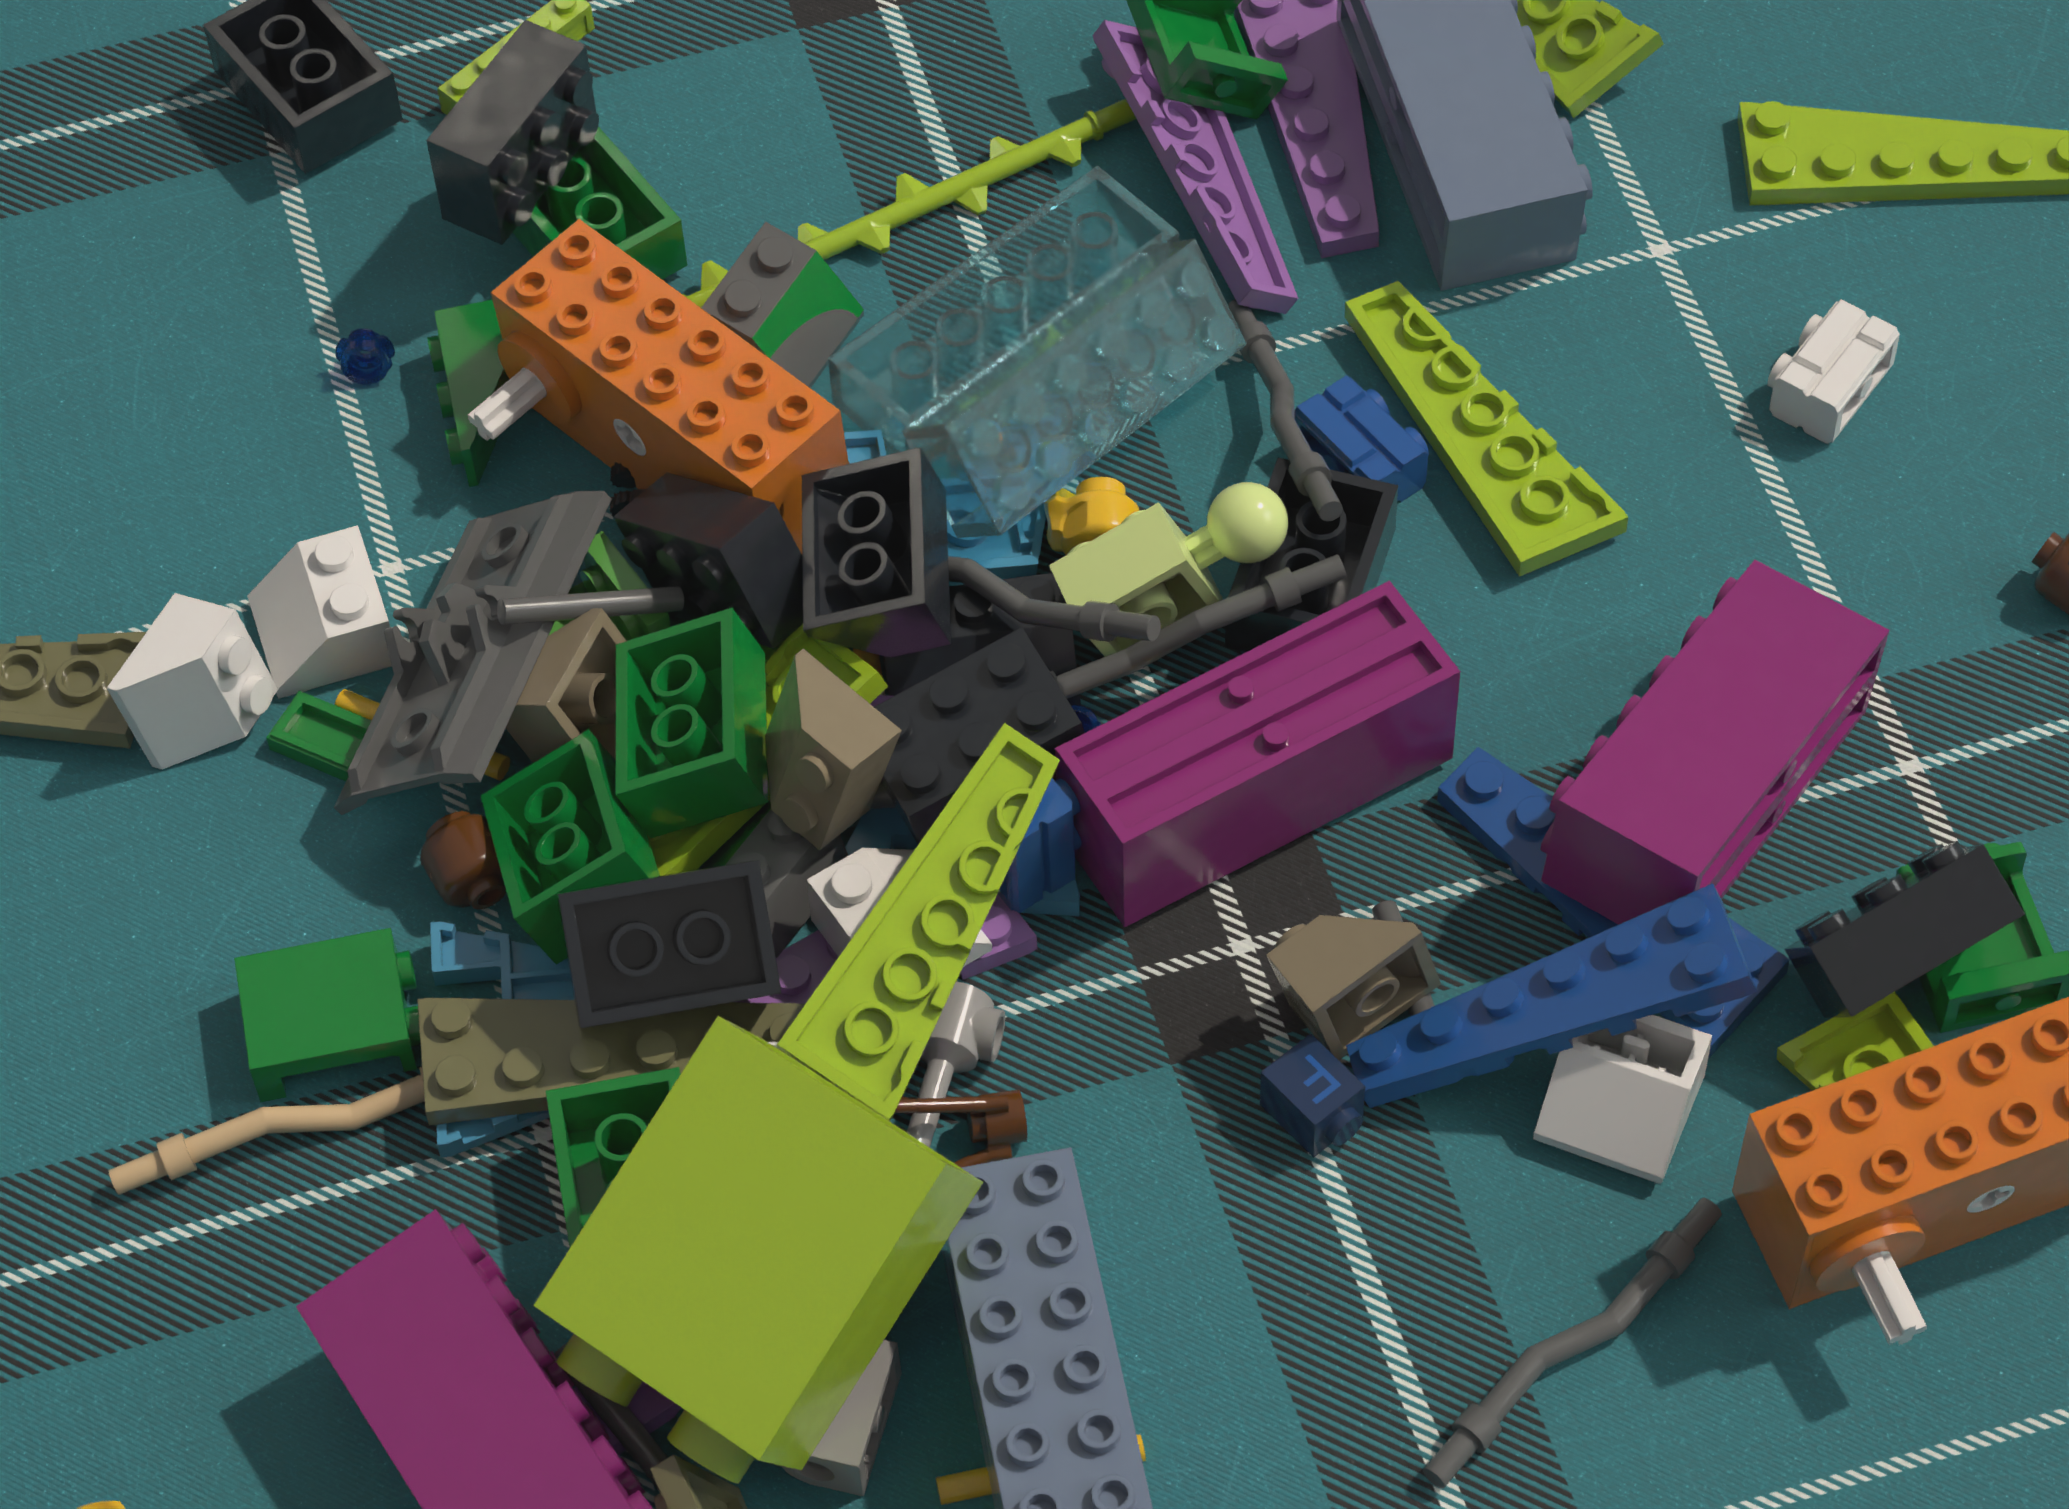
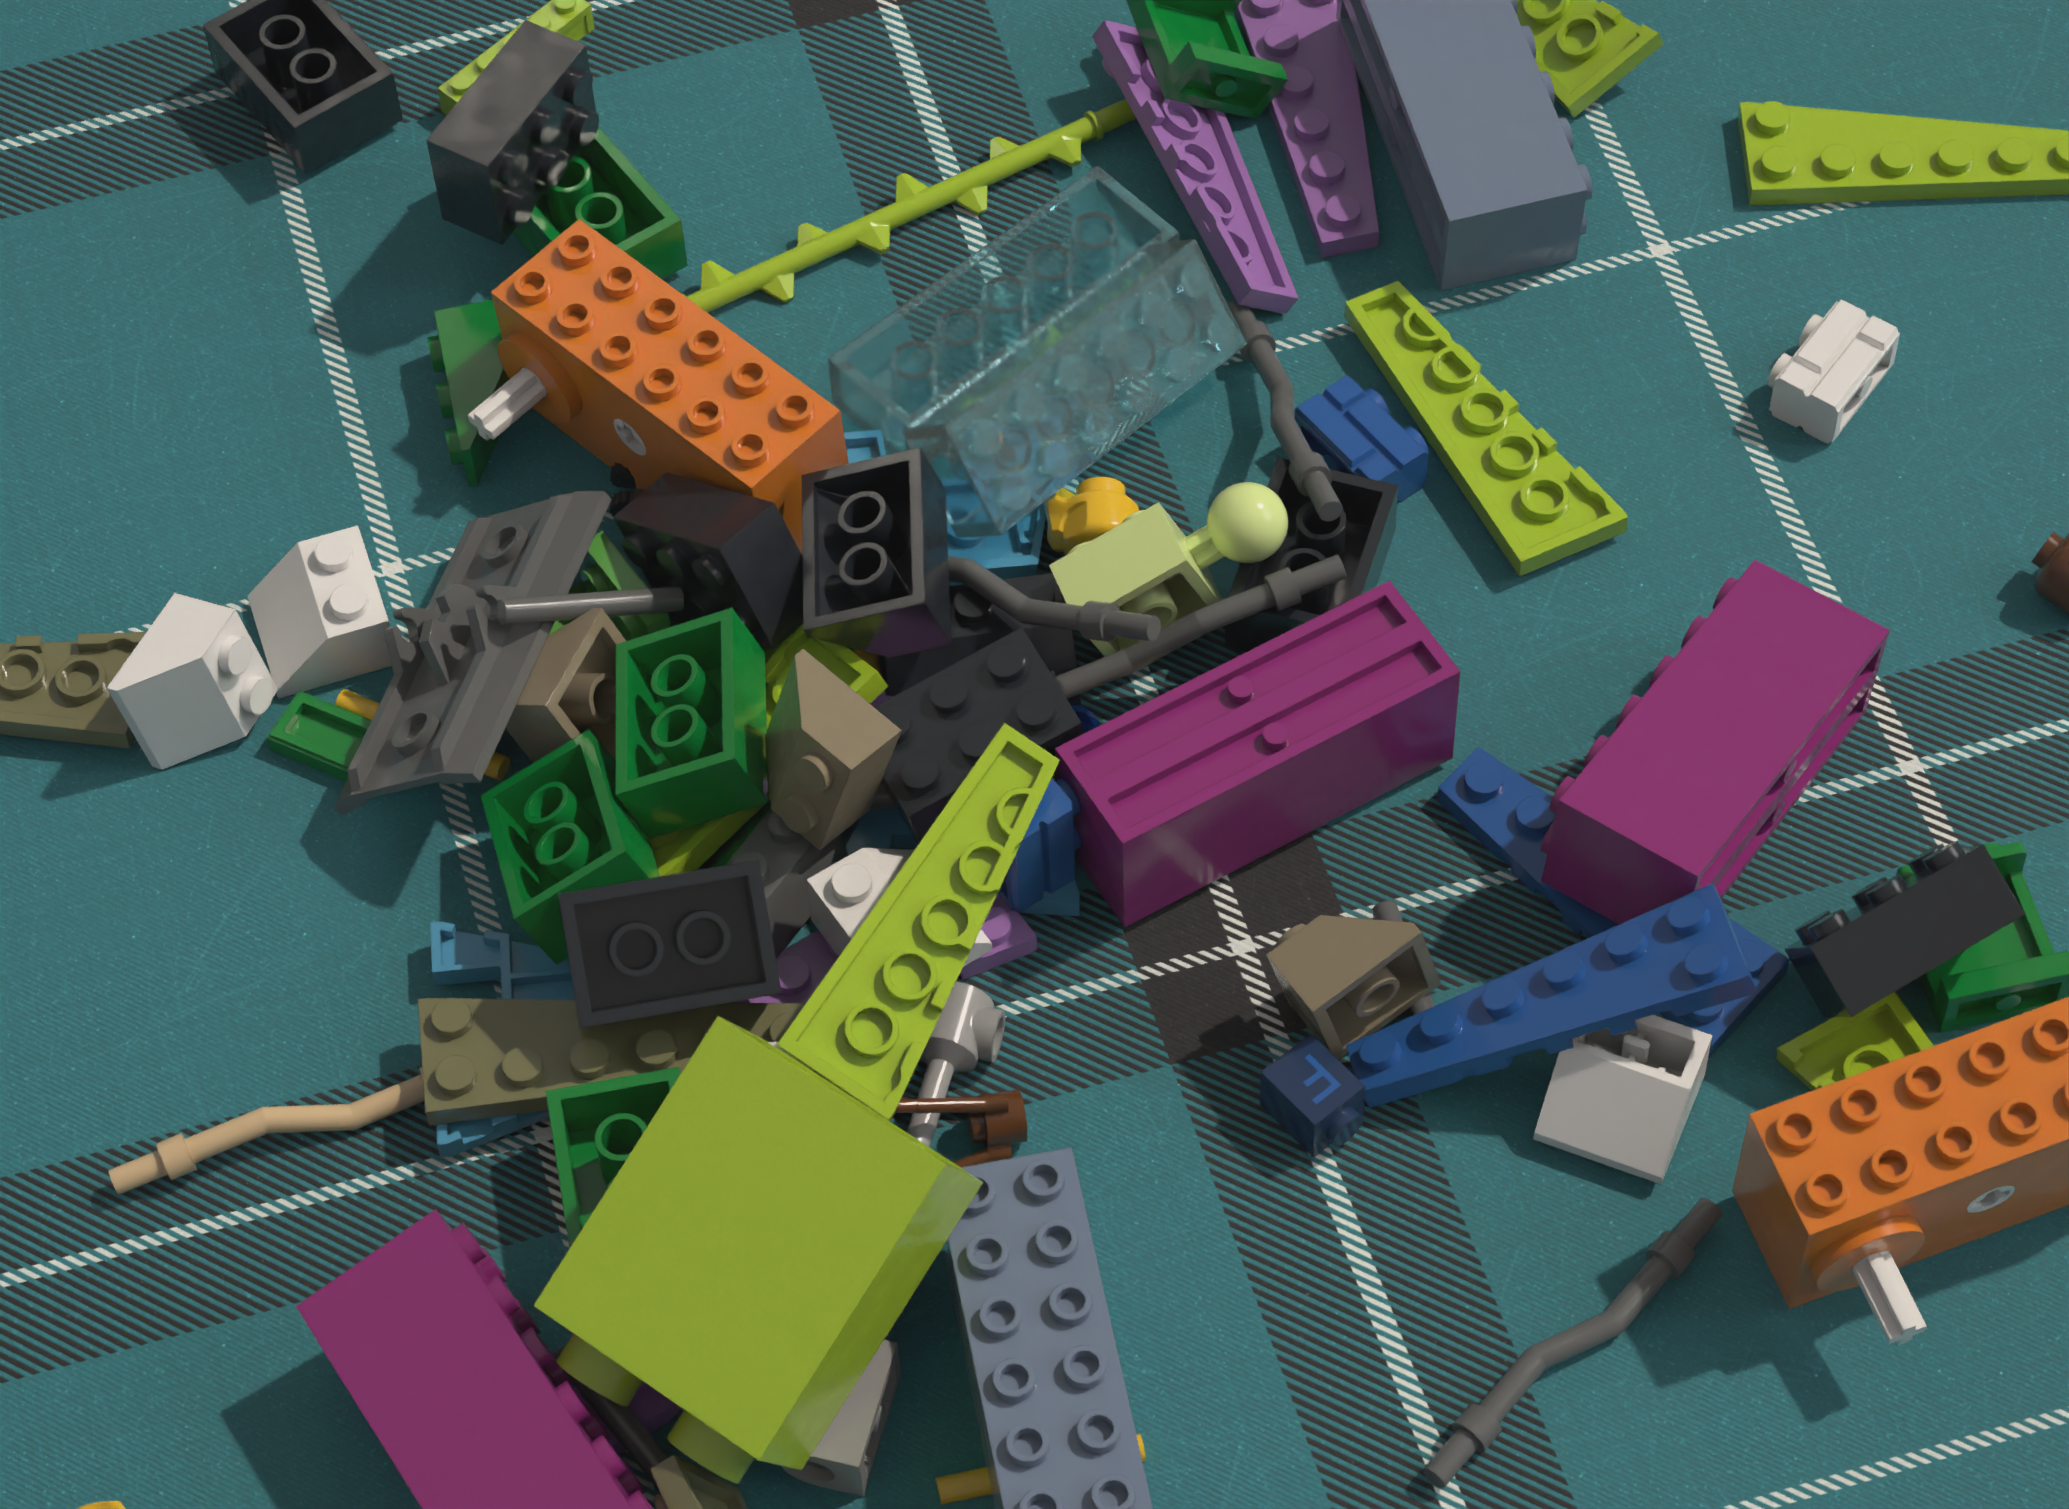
green panel [234,928,421,1103] -> none
clear blue plate [335,328,395,385] -> none
reddish brown head [420,811,506,910] -> none
dark grey slope [701,221,864,388] -> none

